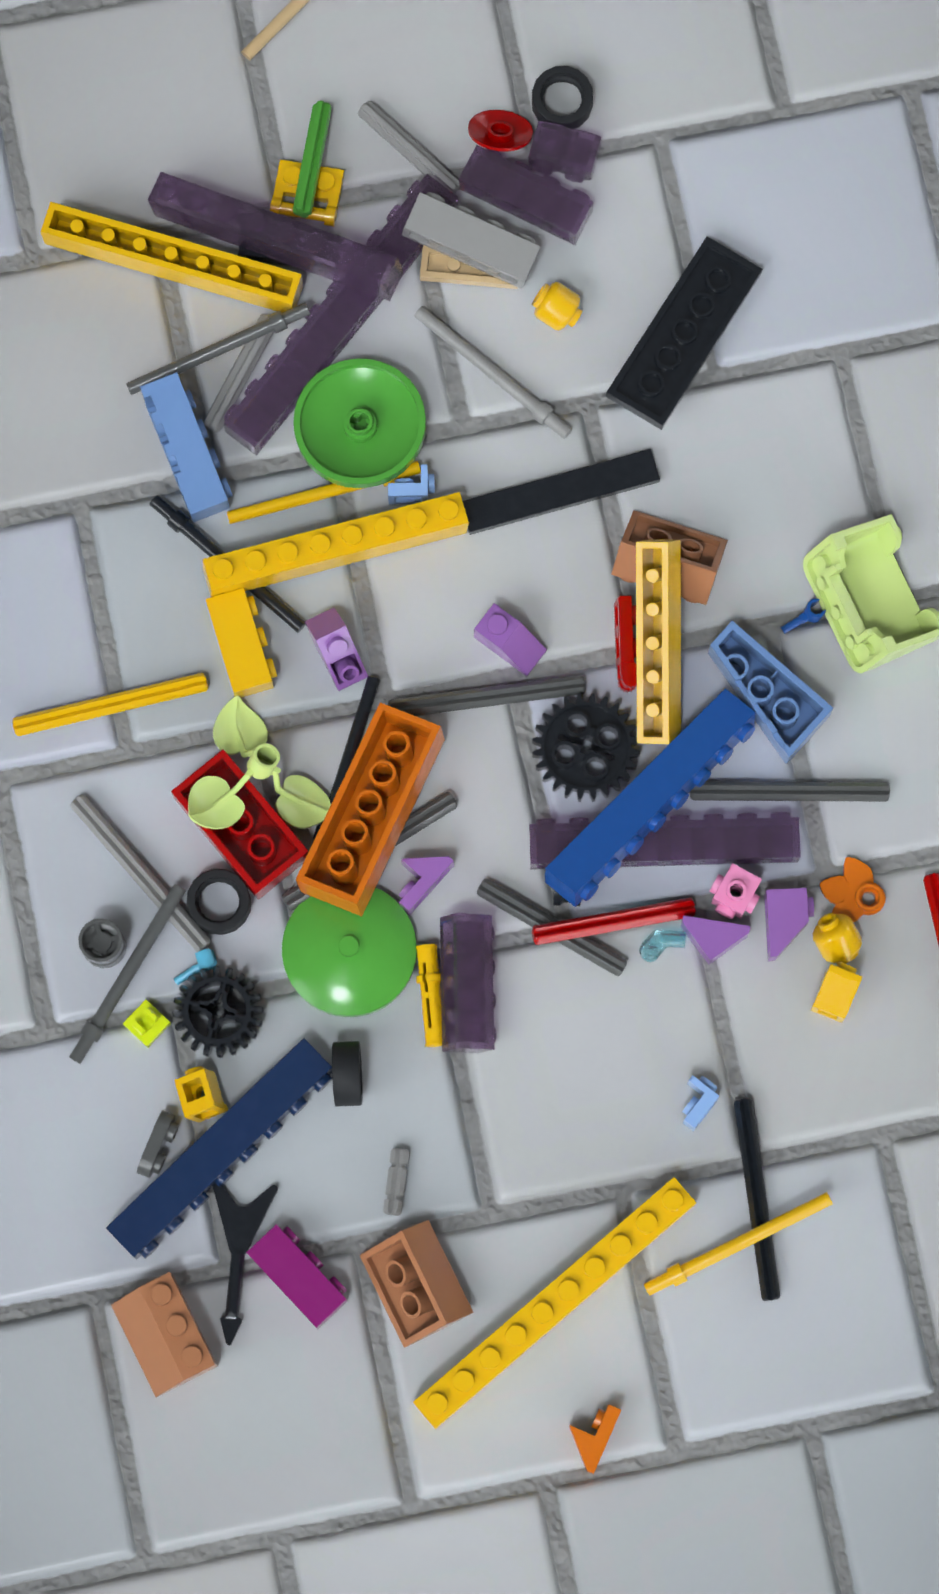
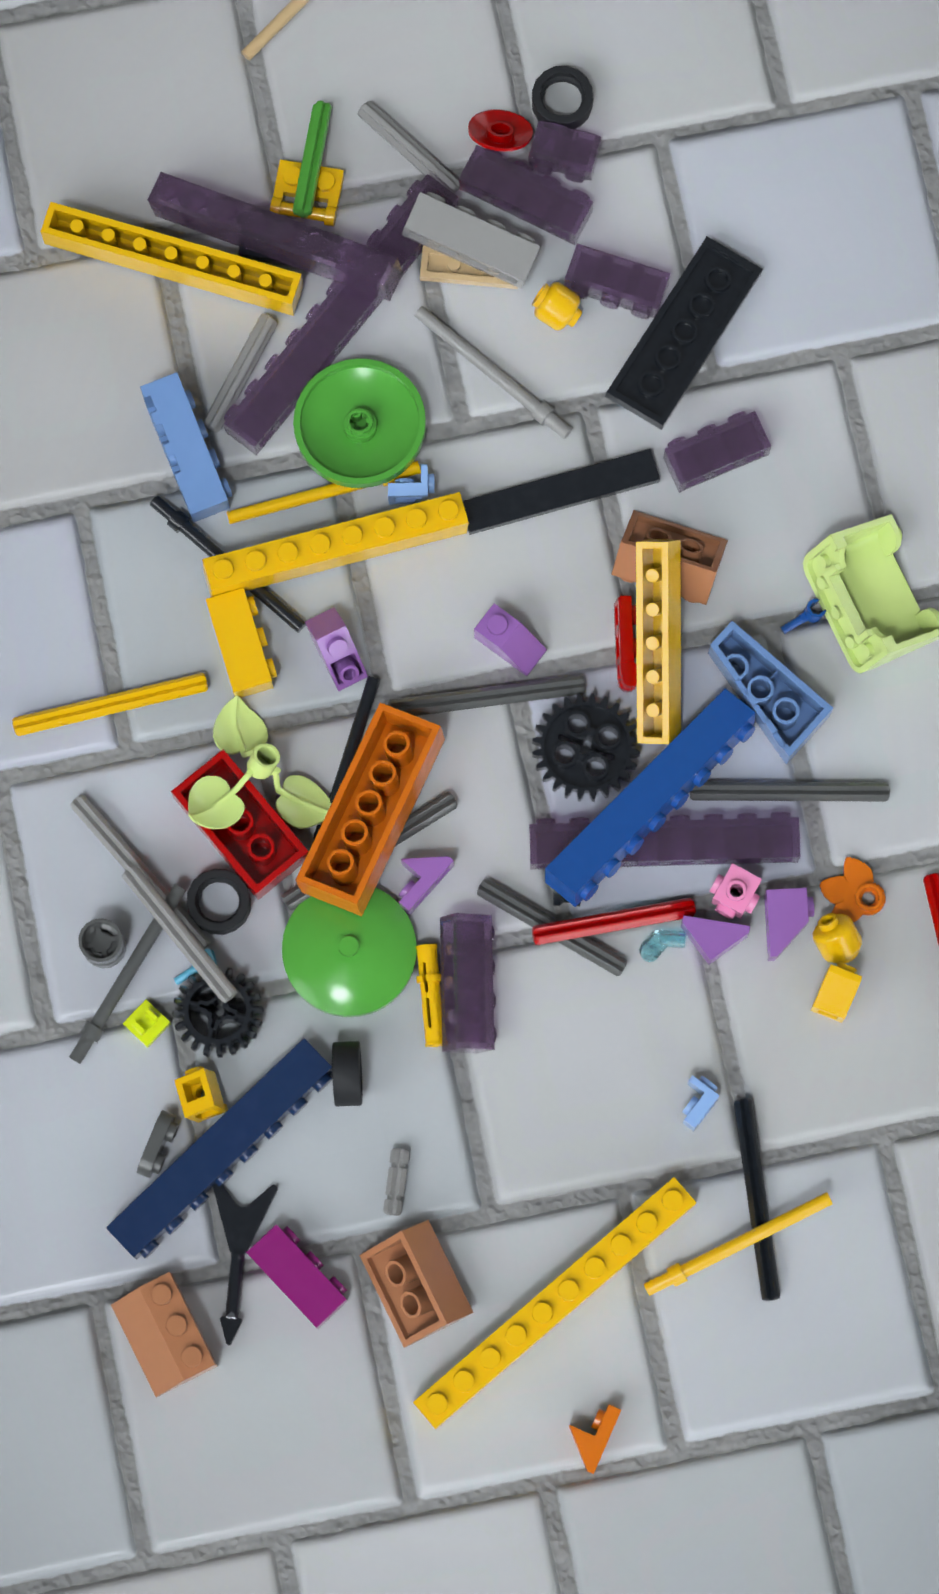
dark grey bar [126,302,311,395] -> none
none -> light grey axle [122,865,237,1003]
none -> clear purple brick [564,243,671,319]
none -> clear purple brick [663,411,771,492]

